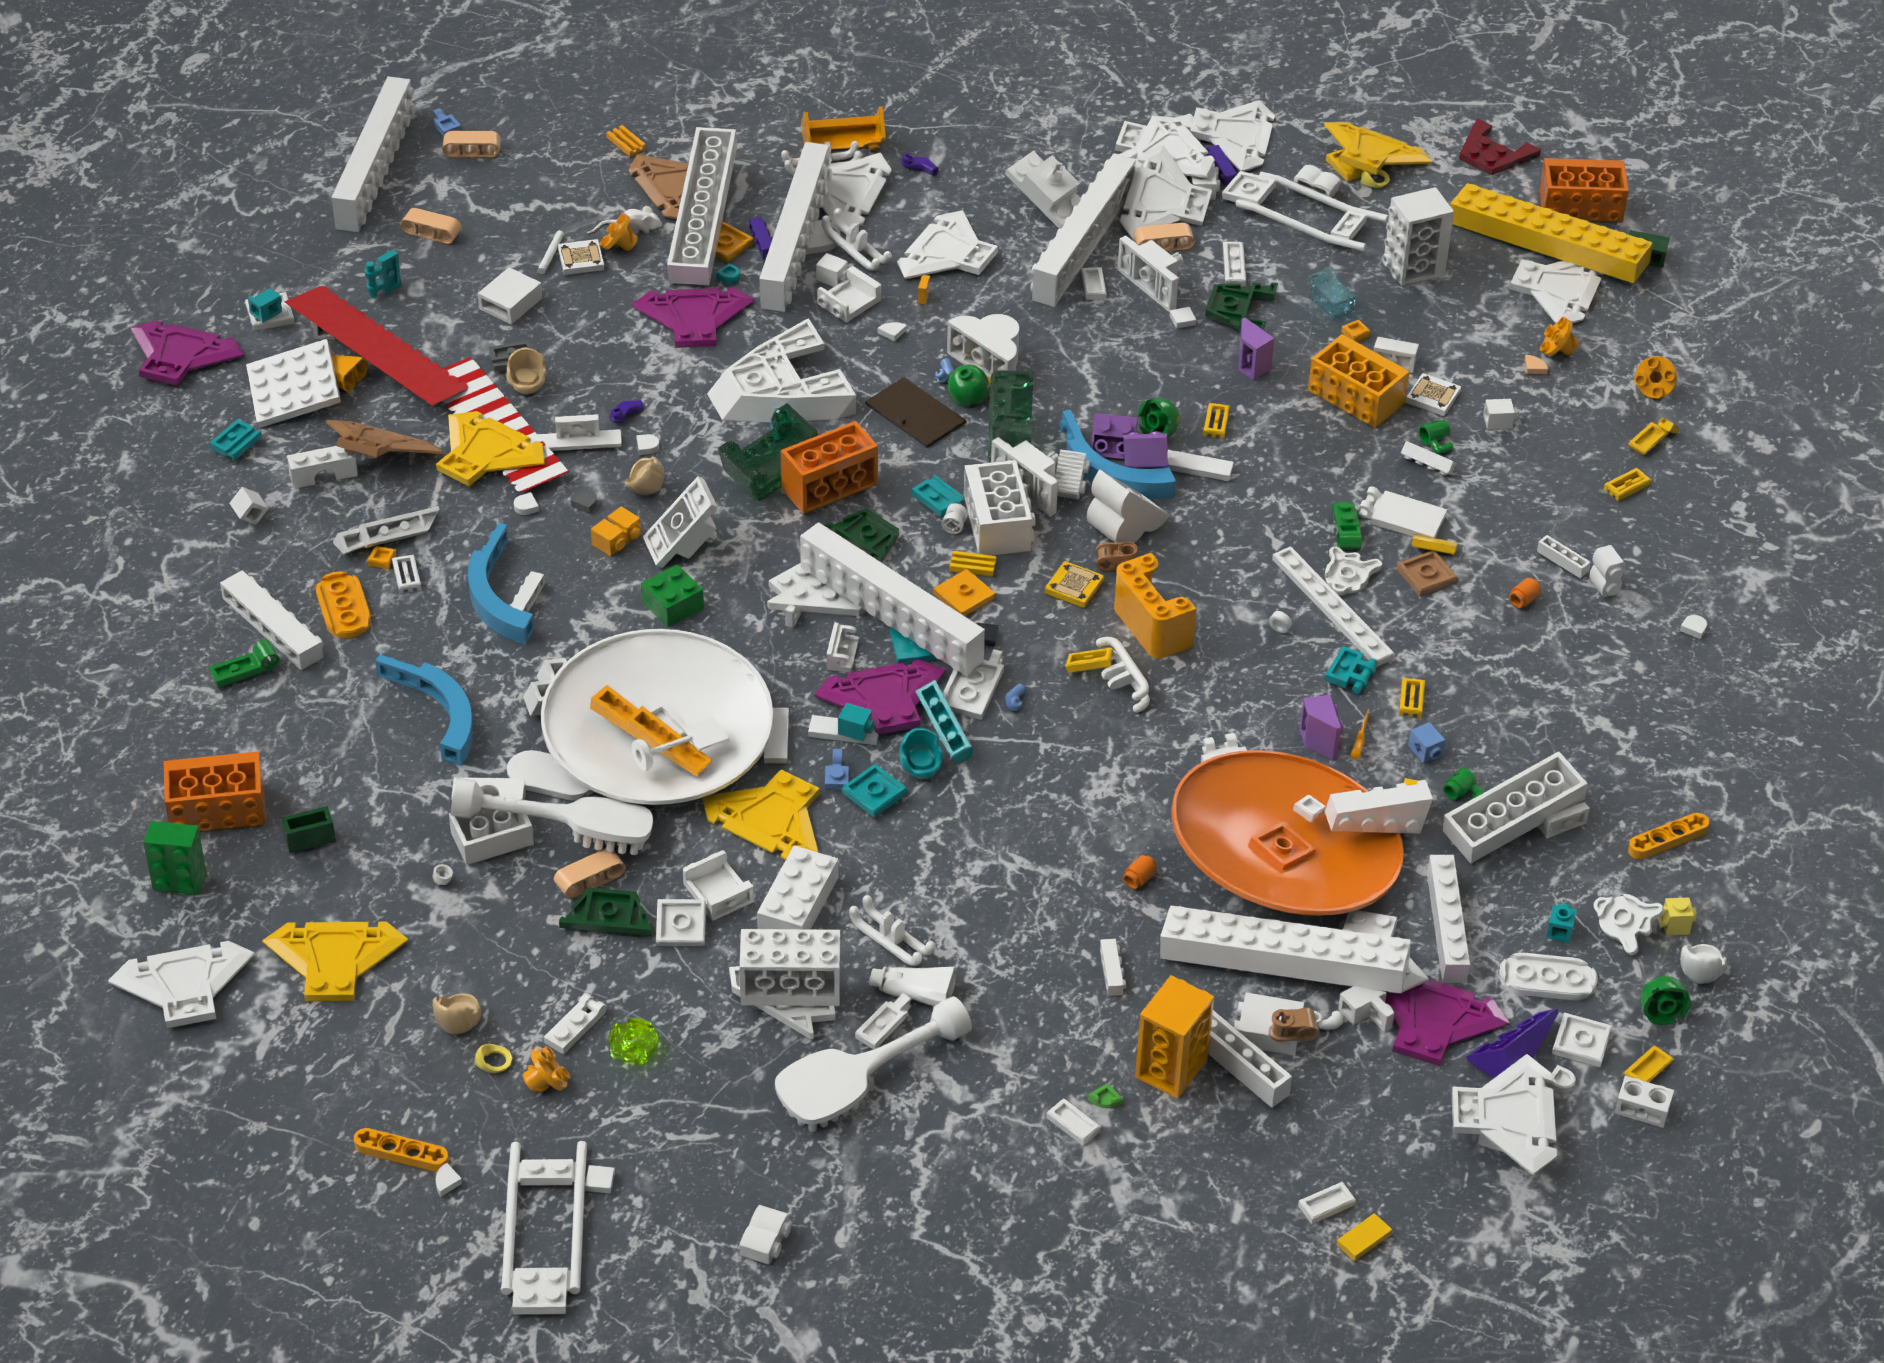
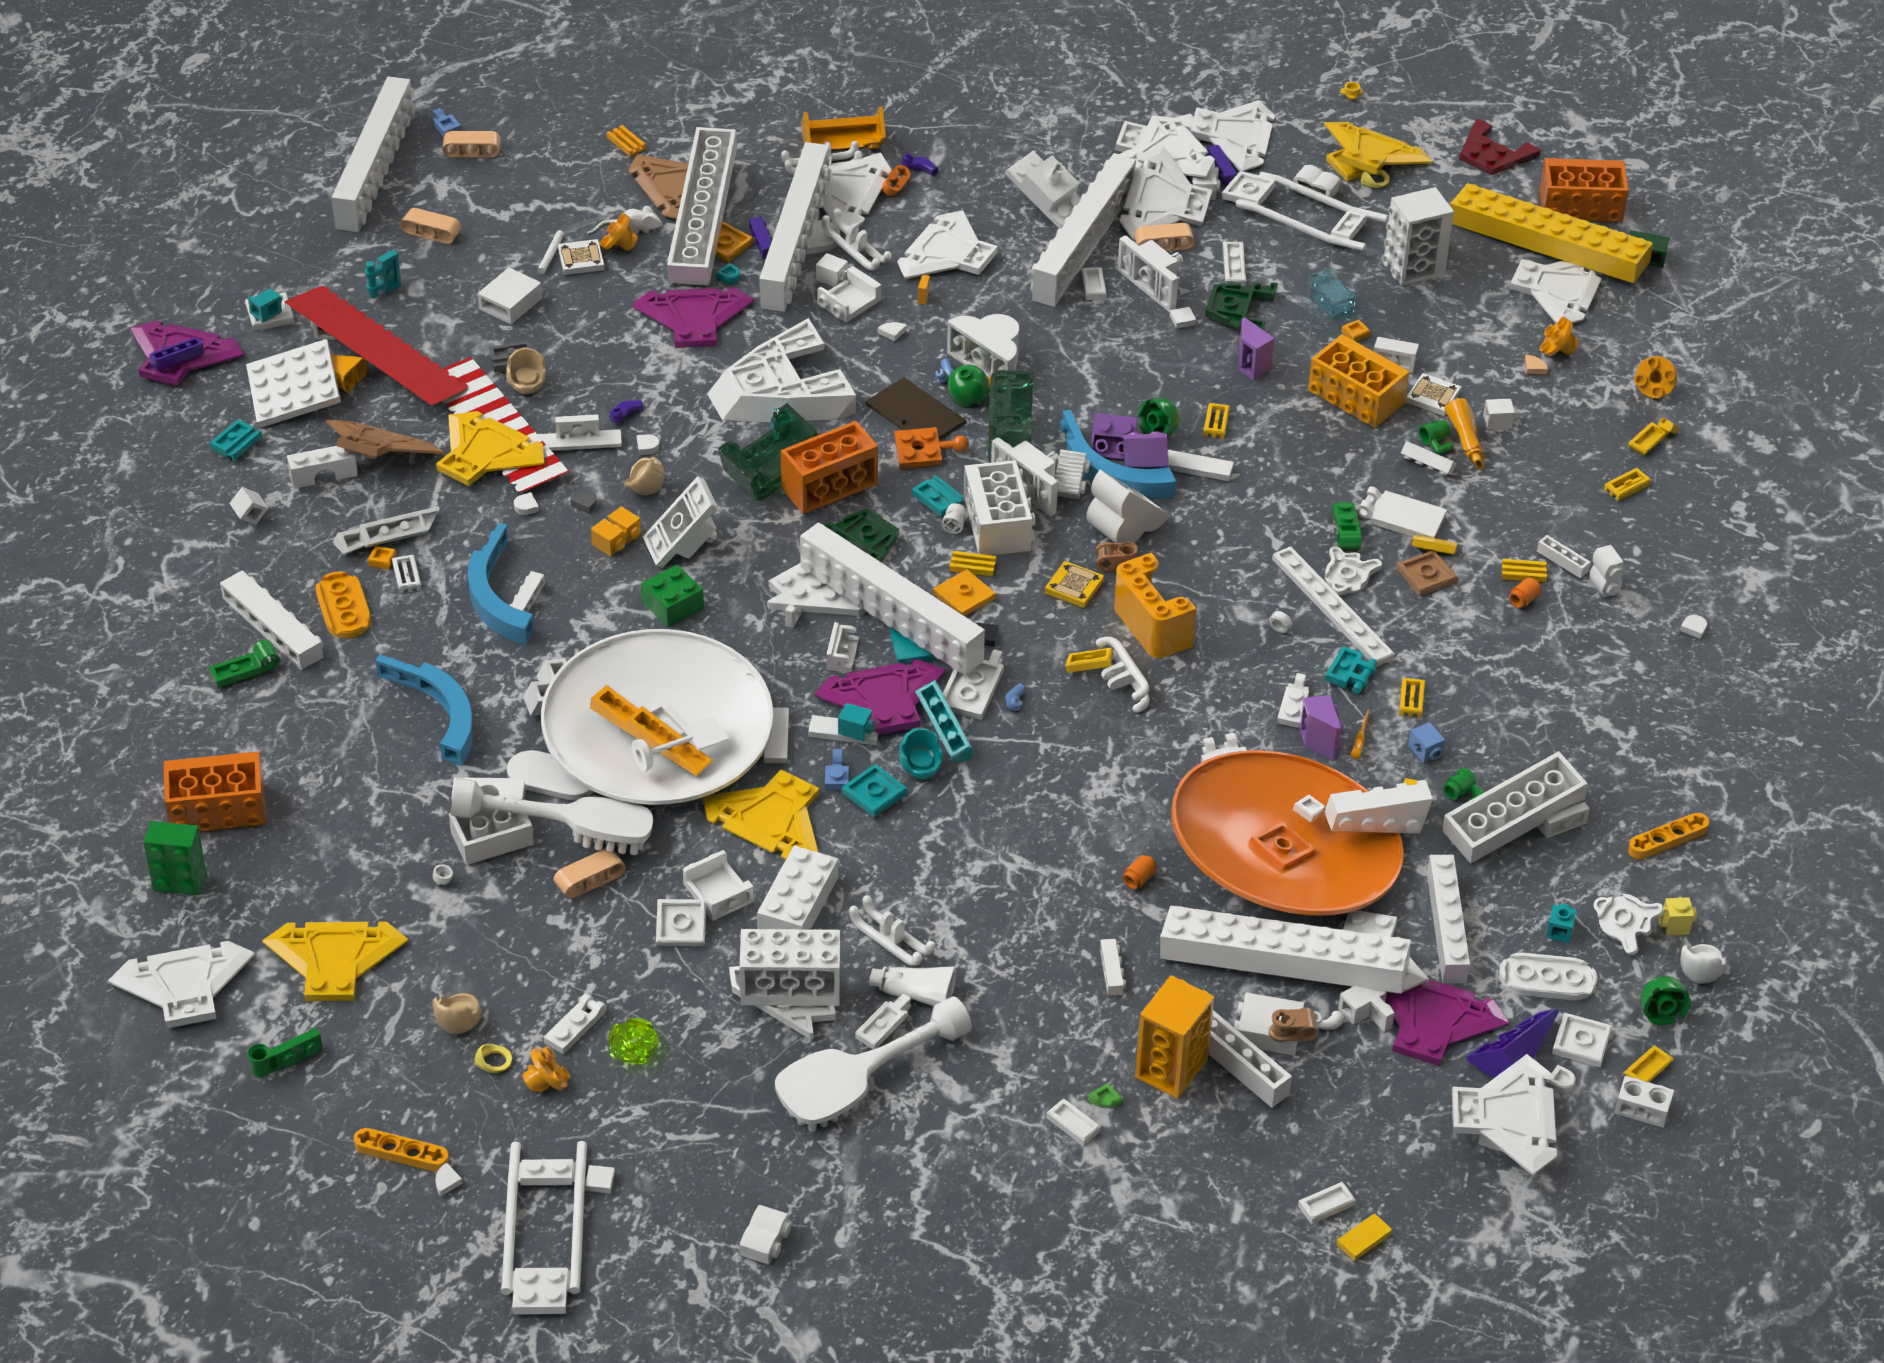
dark green piece [281,806,336,853] -> none
dark green wing [559,888,652,936] -> none
none -> dark purple piece [149,337,204,371]
none -> green plate [247,1027,323,1077]
none -> orange beam [882,165,910,196]
none -> orange plate [894,427,969,469]
none -> white hinge [1277,673,1309,728]
none -> yellow plate [1340,82,1364,100]
none -> light orange piece [1444,398,1485,469]
none -> yellow tile [1502,559,1547,583]

